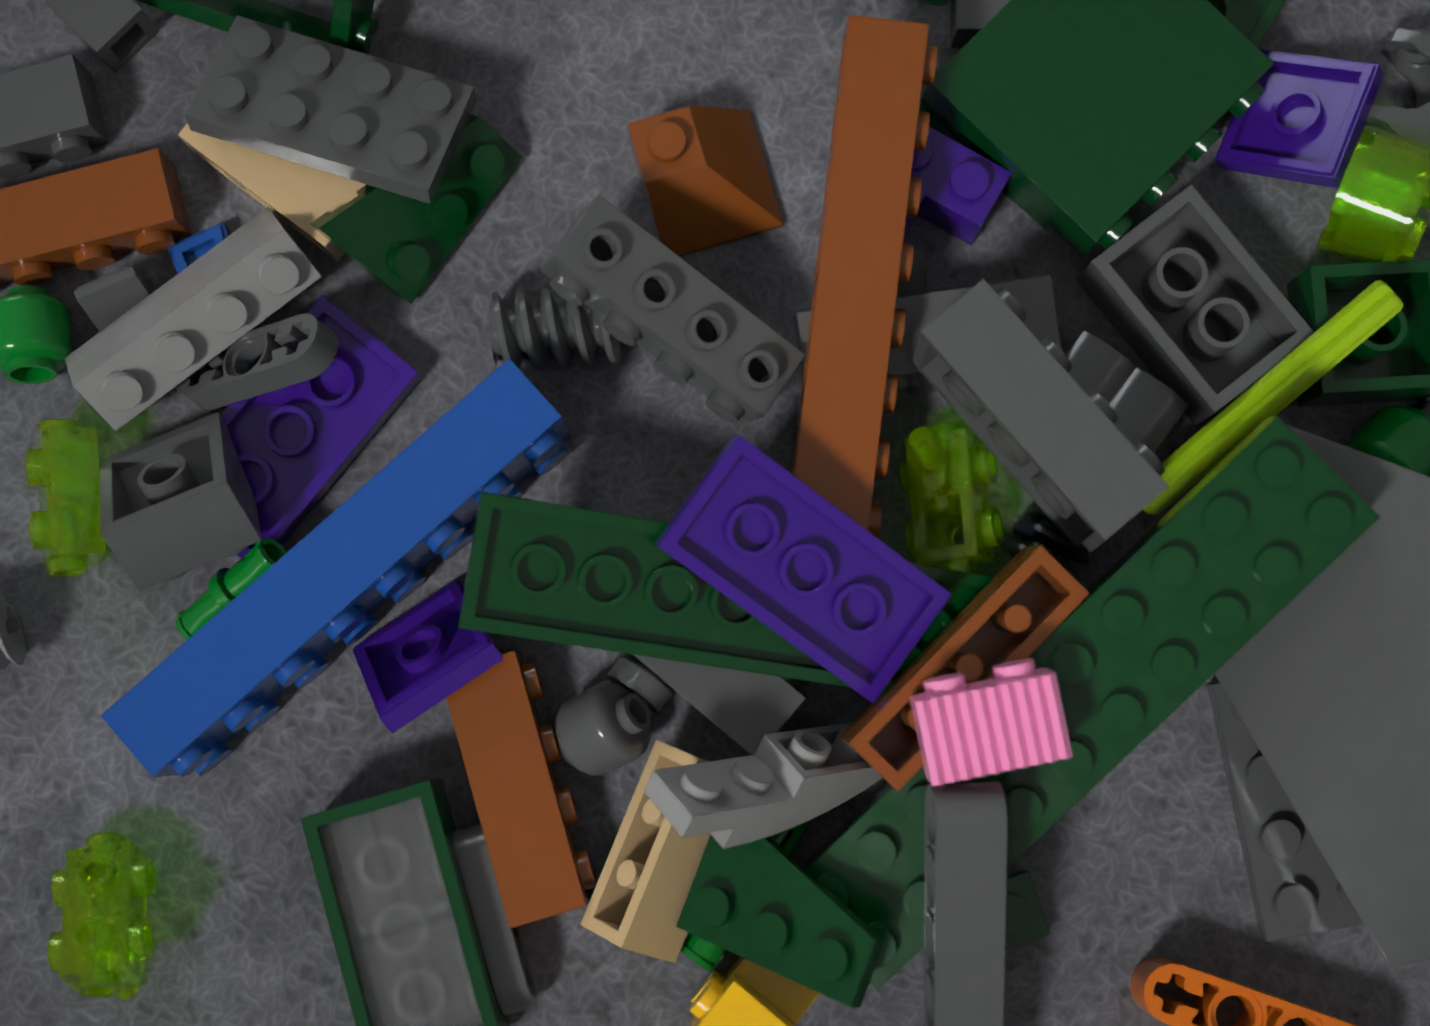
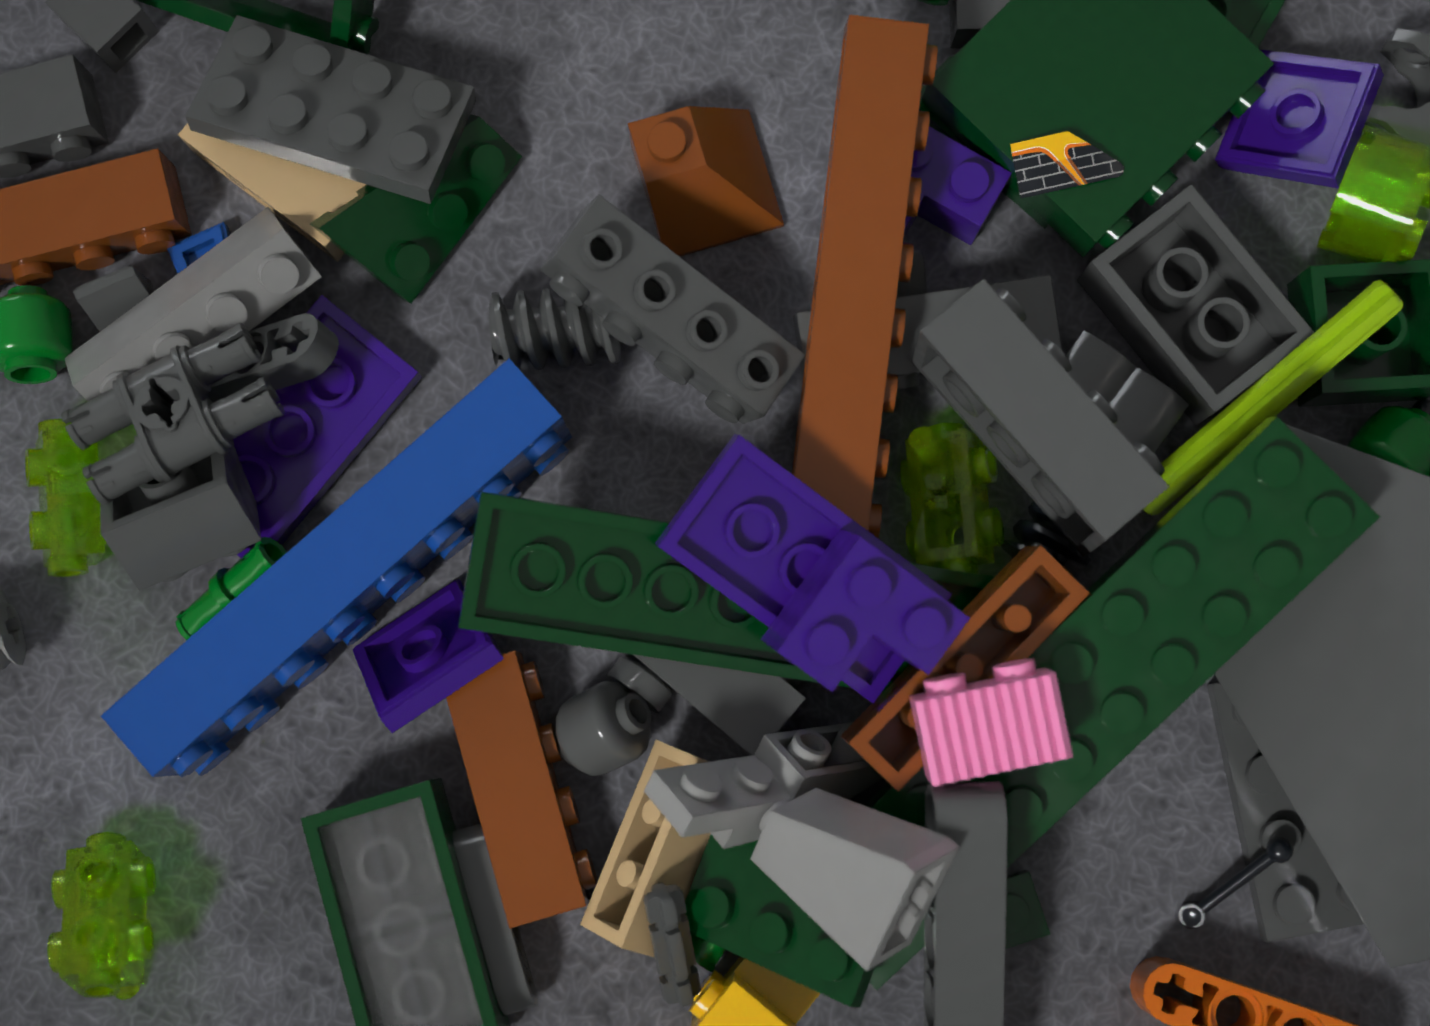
none -> dark grey pin [61,323,285,505]
none -> dark grey axle [643,882,701,1007]
none -> light grey slope [751,788,959,971]
none -> dark purple brick [760,529,970,692]
none -> sticker [1010,131,1124,199]
none -> black hinge [1178,837,1293,929]

